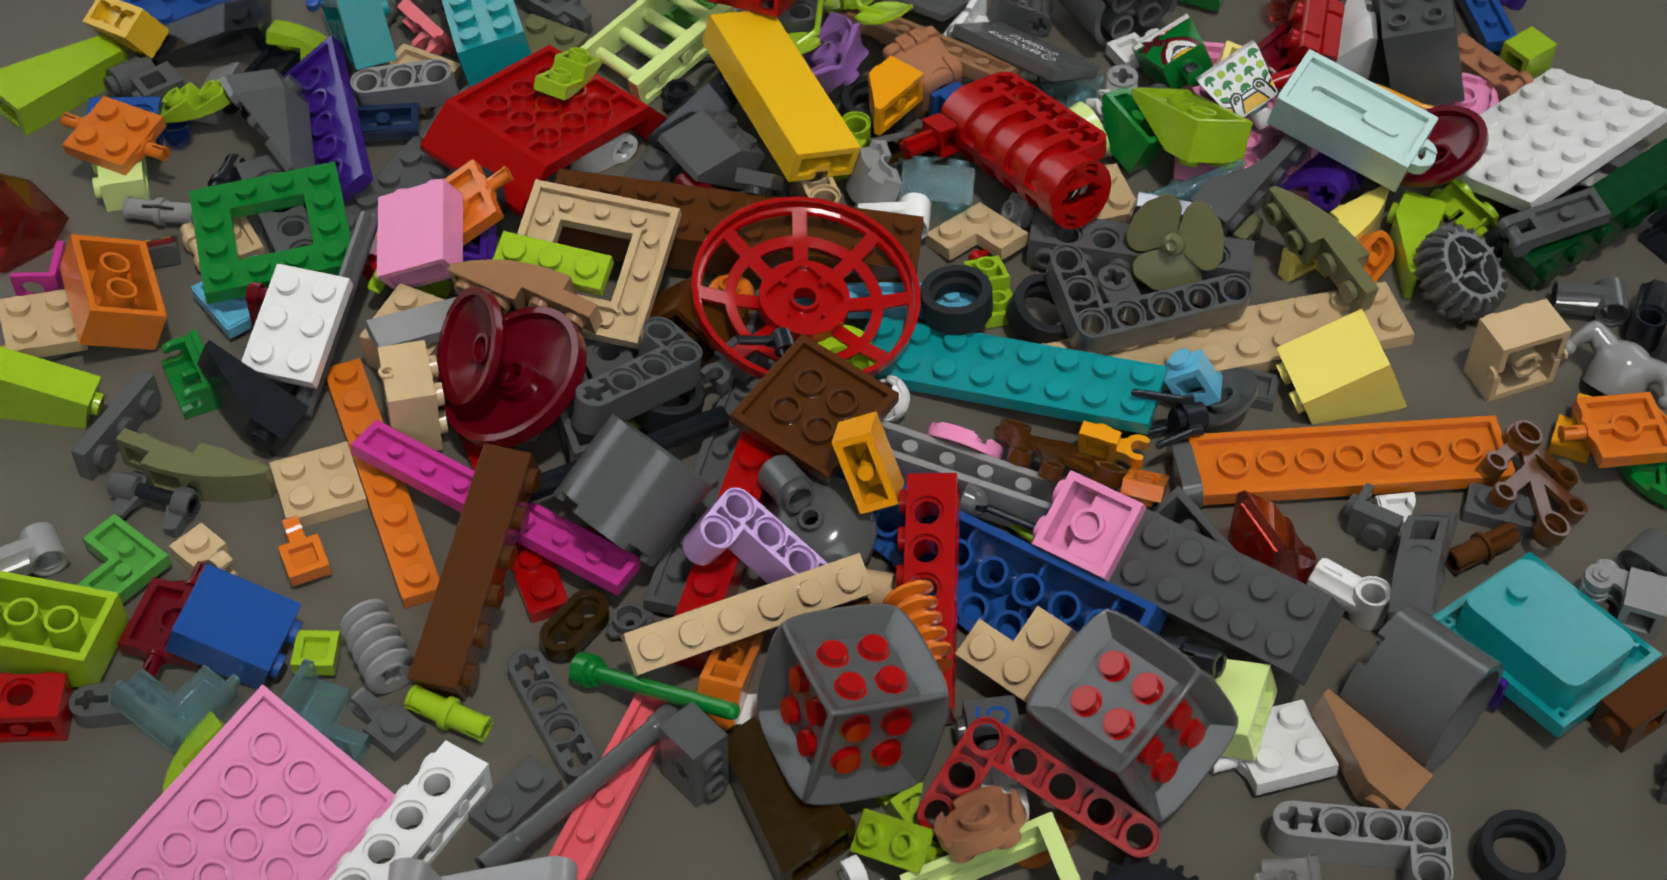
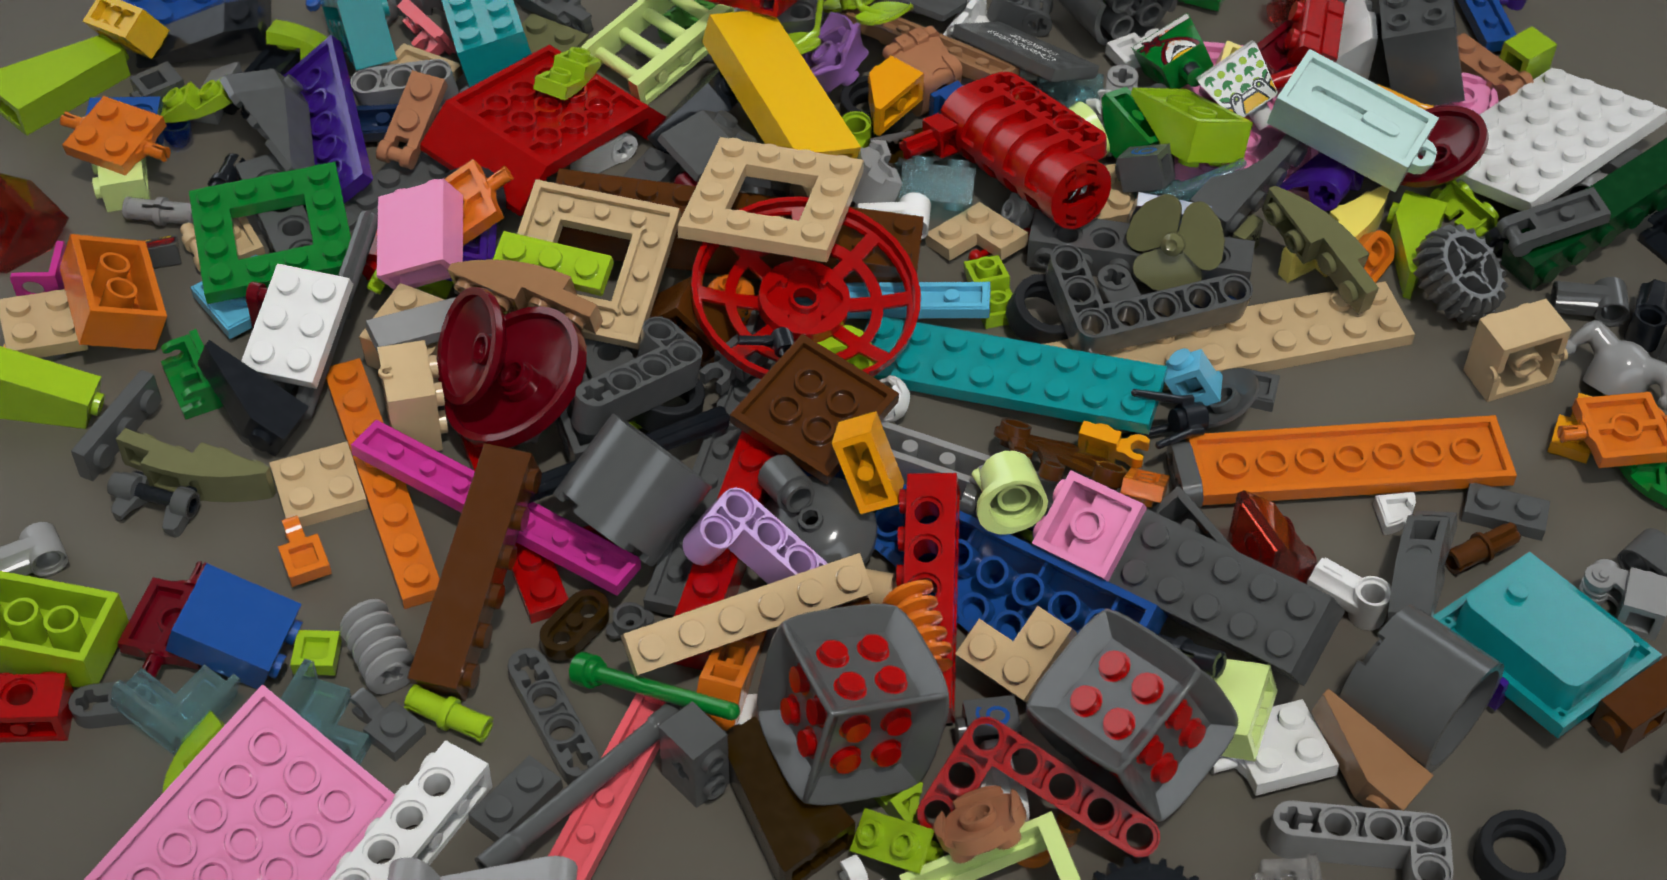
bright green plate [76,514,172,604] -> none
dark grey brick [103,56,155,97] -> none
tan plate [169,523,238,576] -> none
black plate [661,79,694,111] -> none
black tyre [920,264,993,335] -> none
bright pink tile [926,422,1004,459] -> none
light yellow slope [1276,309,1407,425] -> none
dark grey bracket [1344,483,1404,552] -> none
reddish brown plant [1480,420,1588,548] -> none
none -> nougat plate [376,70,448,170]
none -> tan plate [677,137,864,262]
none -> yellowish green hat [972,451,1048,535]
none -> dark grey brick [1115,143,1176,193]

